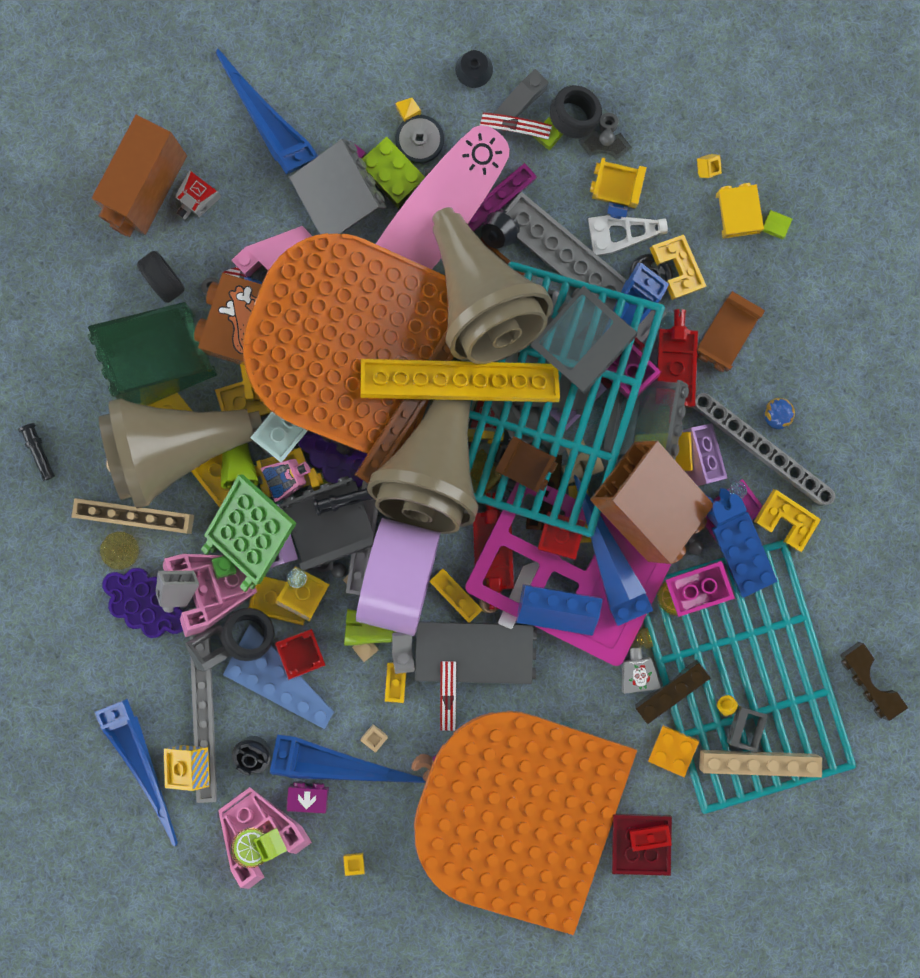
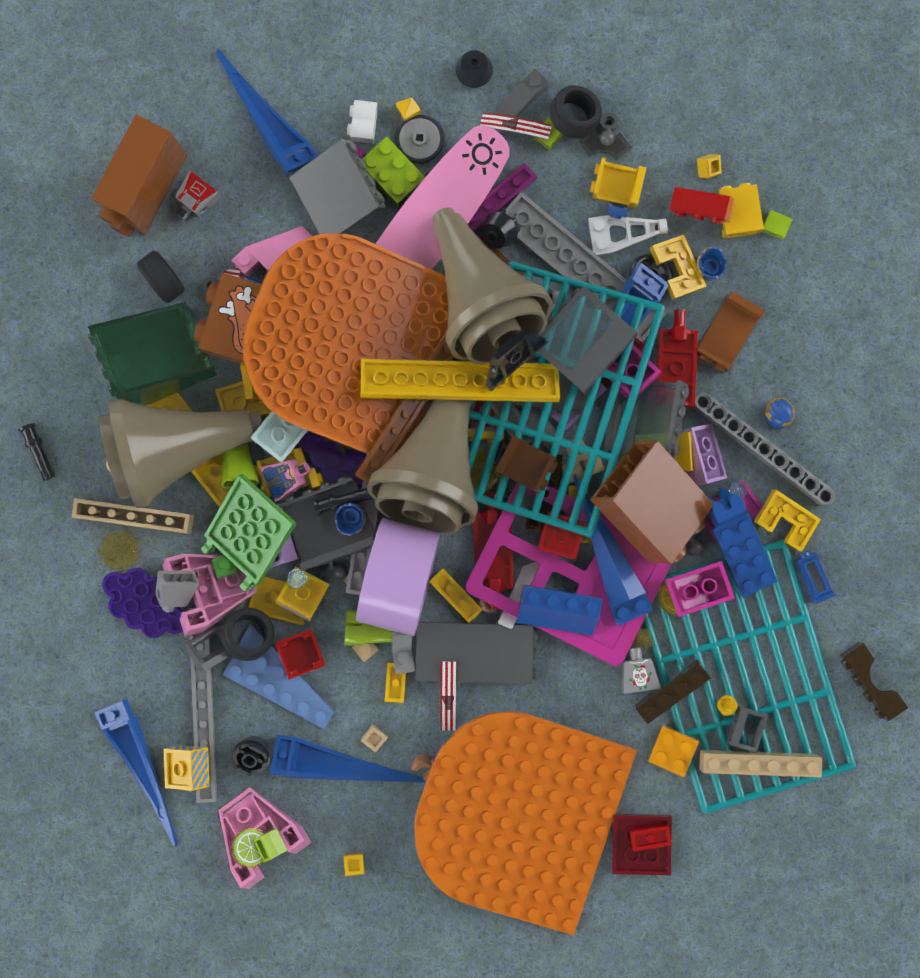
magenta brick [287,781,329,814] -> none
none -> blue hair [335,502,366,536]
none -> white brick [347,100,378,144]
none -> black wing [485,330,548,391]
none -> red brick [669,187,734,225]
none -> blue hair [697,247,728,279]
none -> blue window [794,551,836,603]

